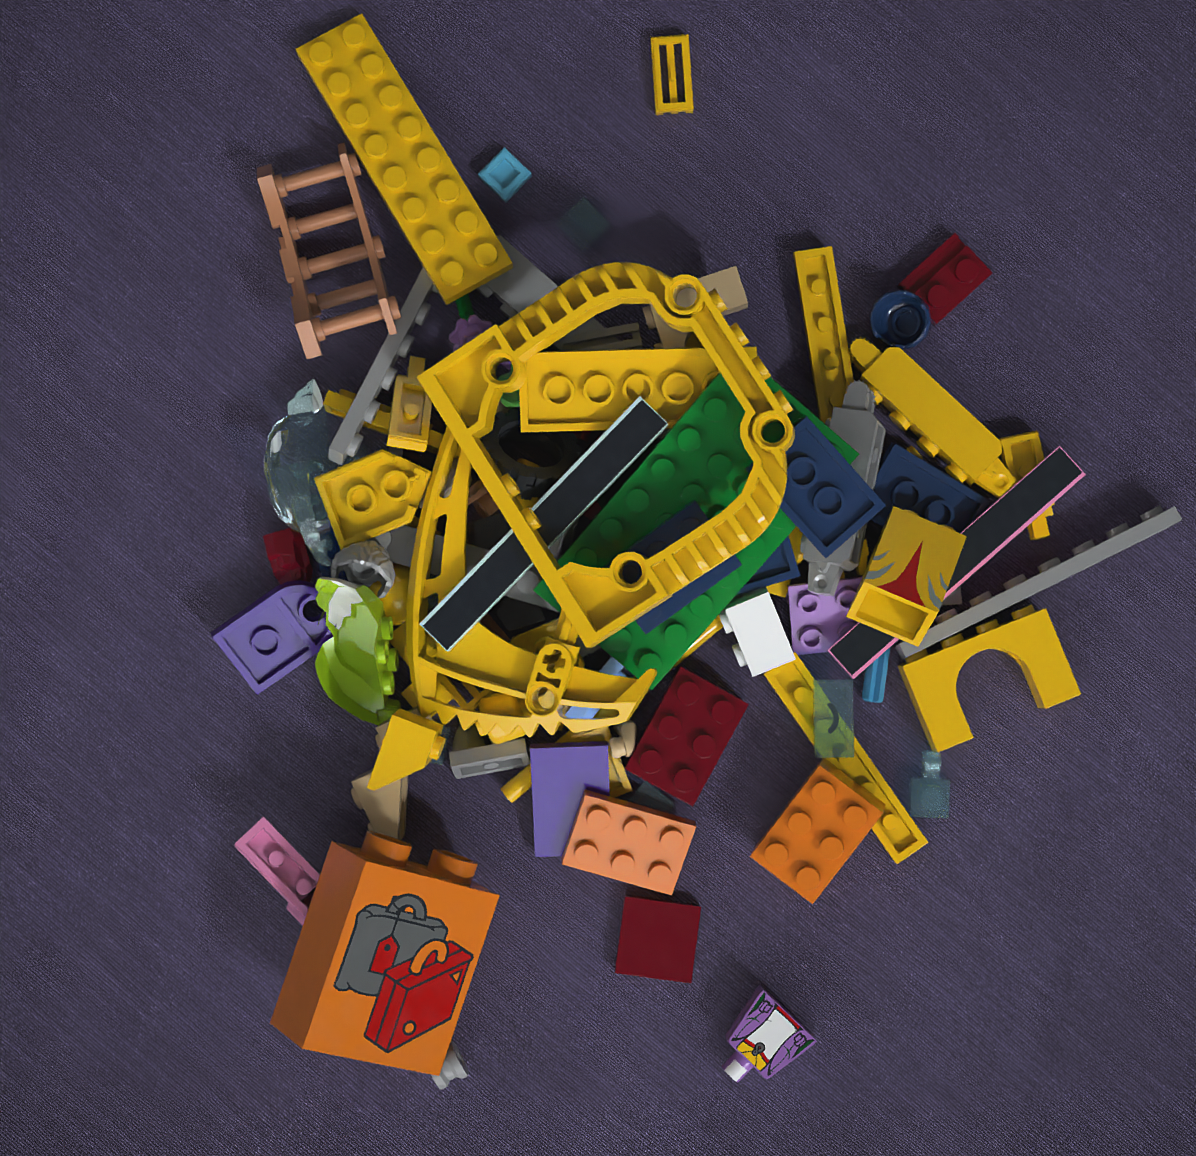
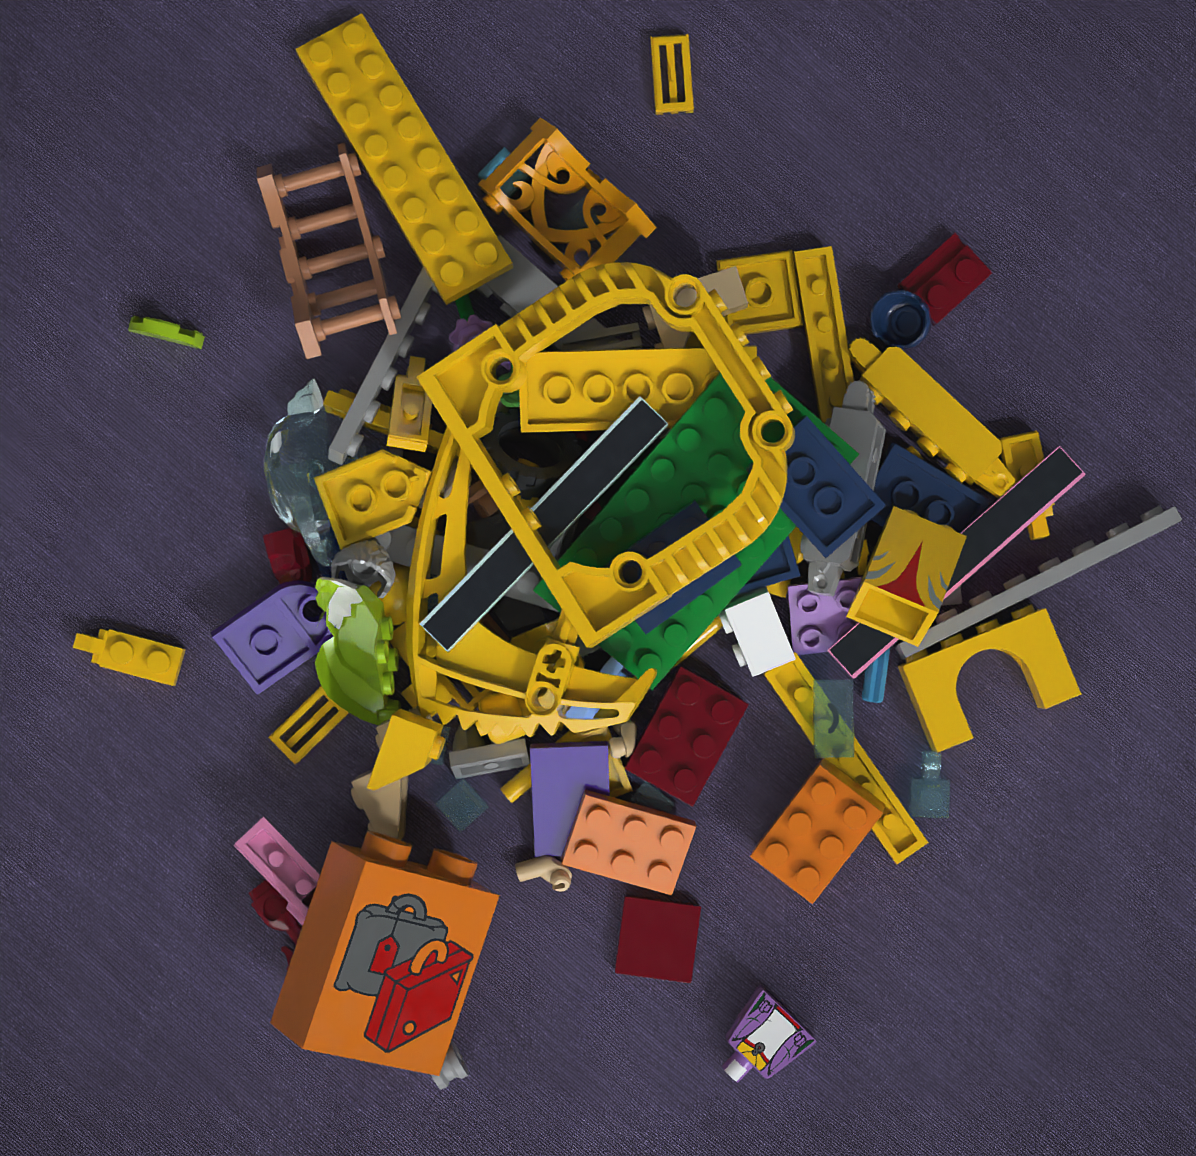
none -> yellow hinge [73,629,186,686]
none -> lime tile [128,316,205,349]
none -> dark red piece [248,880,302,971]
none -> yellow tile [268,686,349,765]
none -> clear light blue tile [435,778,489,833]
none -> light orange fence [478,117,657,281]
none -> tan arm [515,856,572,892]
none -> yellow tile [716,250,803,335]

